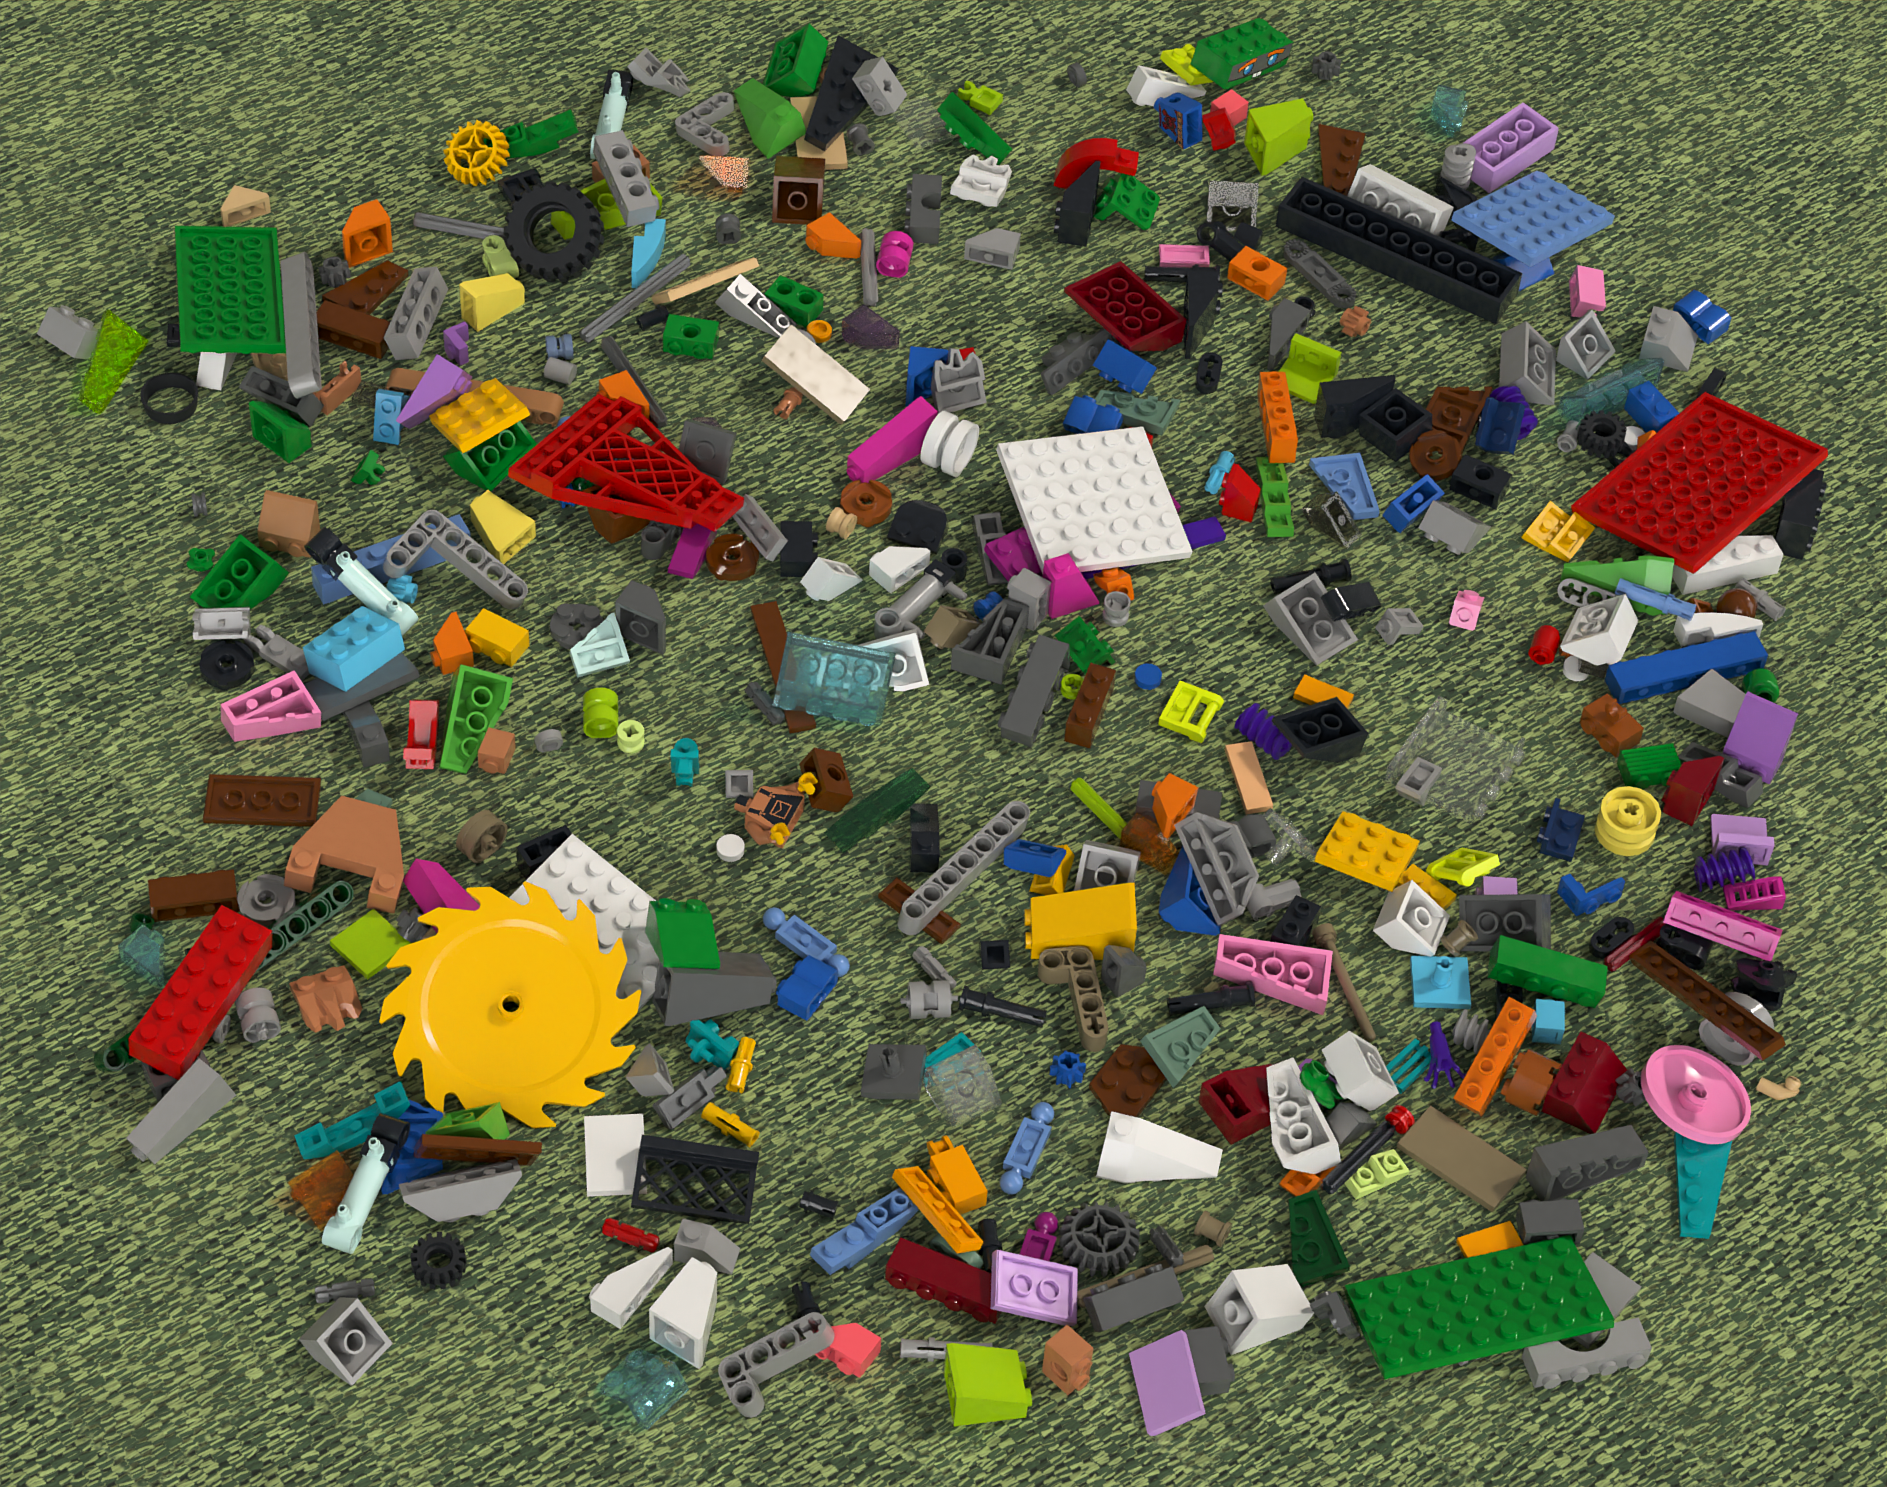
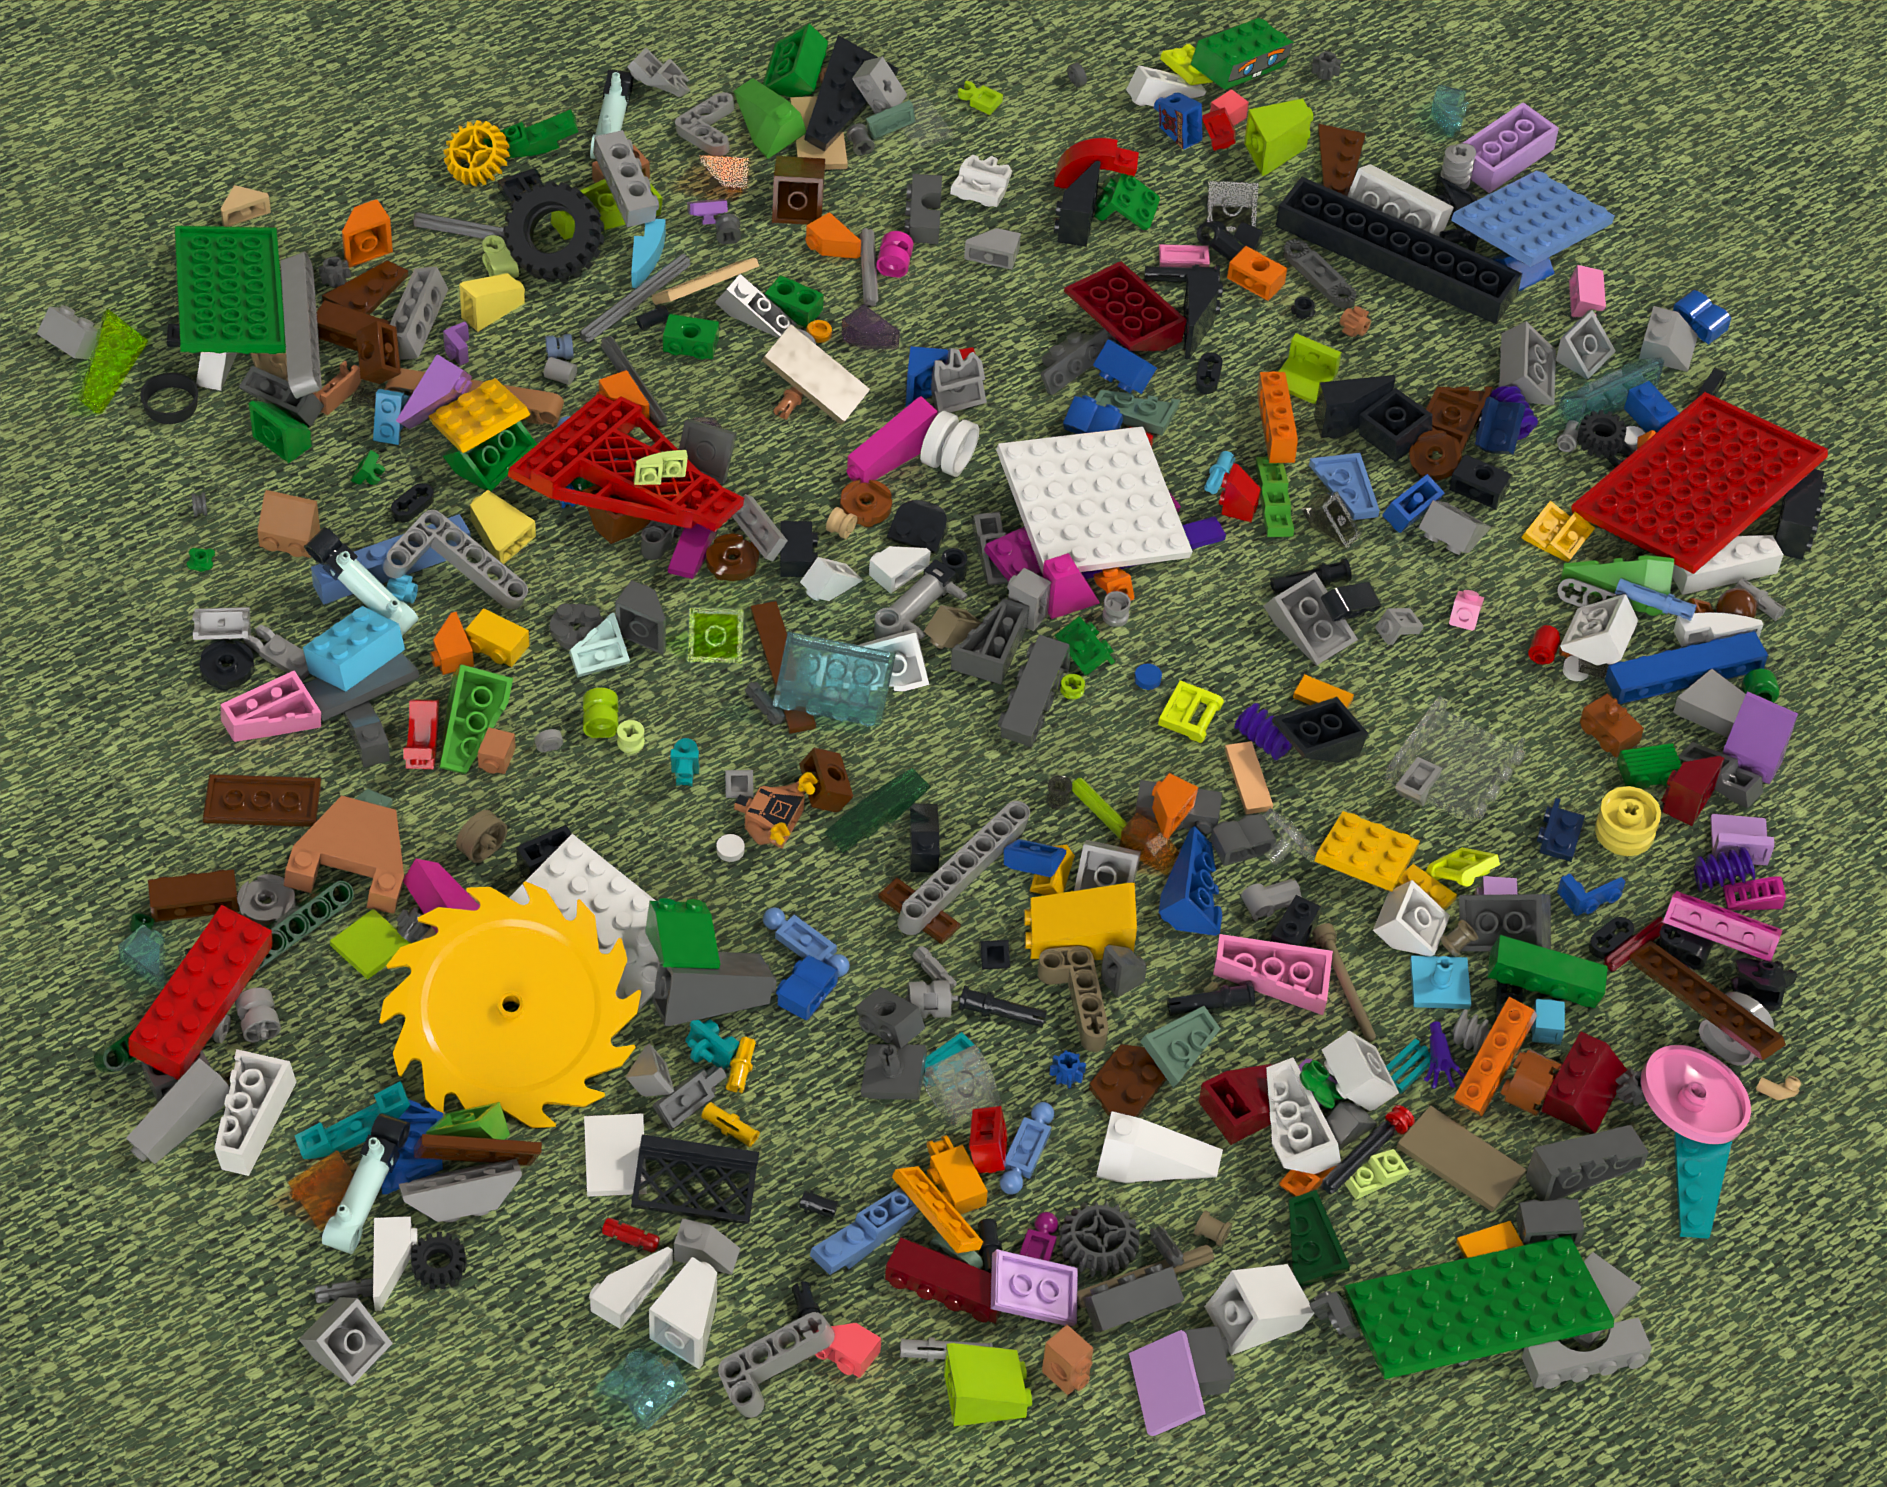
green slope [190,534,289,610] -> none
nougat plate [289,965,362,1033] -> none
green bracket [938,92,1012,165] -> none
blue wheel [973,591,1003,621] -> none
reddish brown brick [1064,663,1116,748] -> none
light grey wedge [1174,812,1259,926] -> none
dark grey slope [1267,298,1311,372] -> none
none -> white wedge [215,1049,296,1176]
none -> reddish brown brick [356,321,401,385]
none -> white slope [373,1217,418,1311]
none -> black beam [391,483,434,523]
none -> yellowish green slope [634,450,688,485]
none -> medium lavender piece [687,199,728,225]
none -> clear neon green slope [688,607,744,663]
none -> dark grey brick [856,987,925,1048]
none -> sand green plate [866,100,916,139]
none -> red brick [969,1106,1008,1173]
none -> clear smoke bush [1046,775,1072,810]

